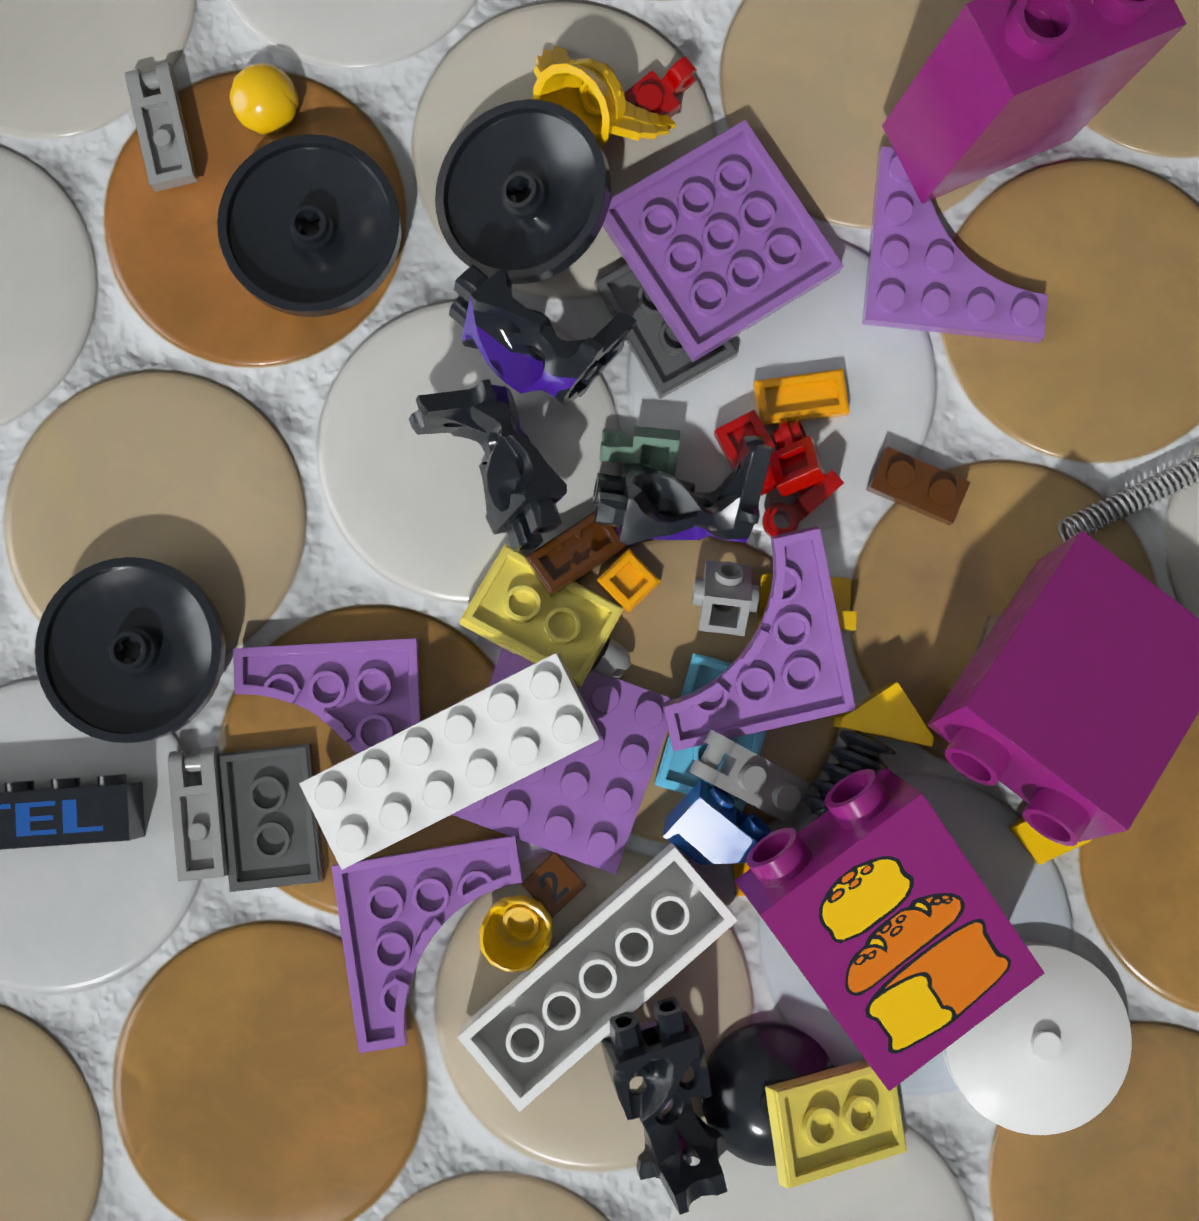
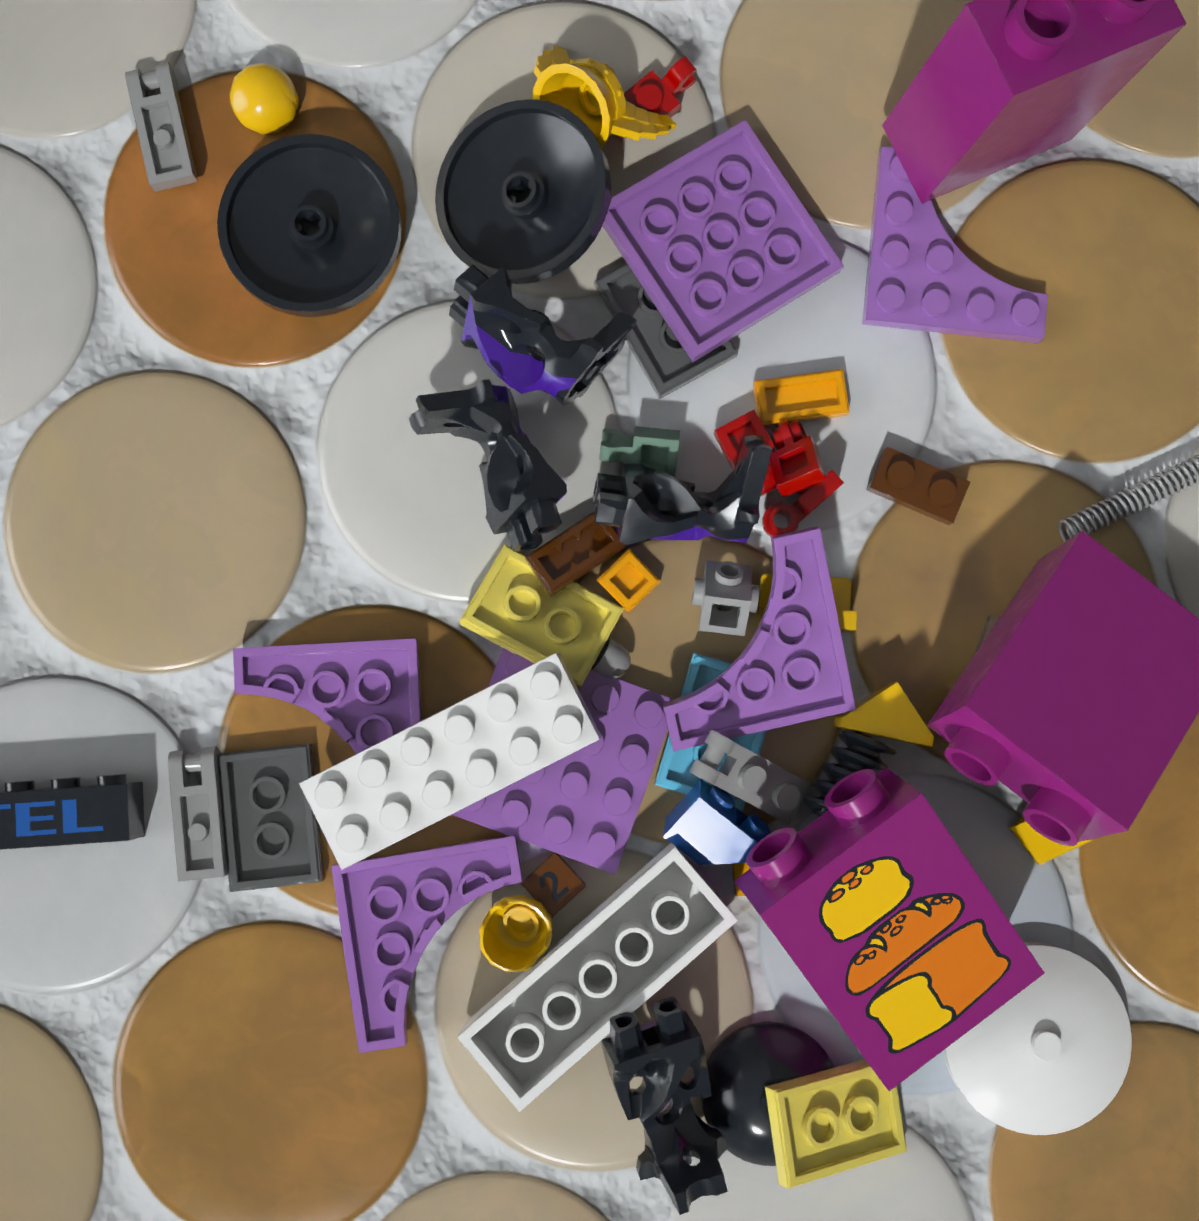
black dish [34,557,226,743] -> none

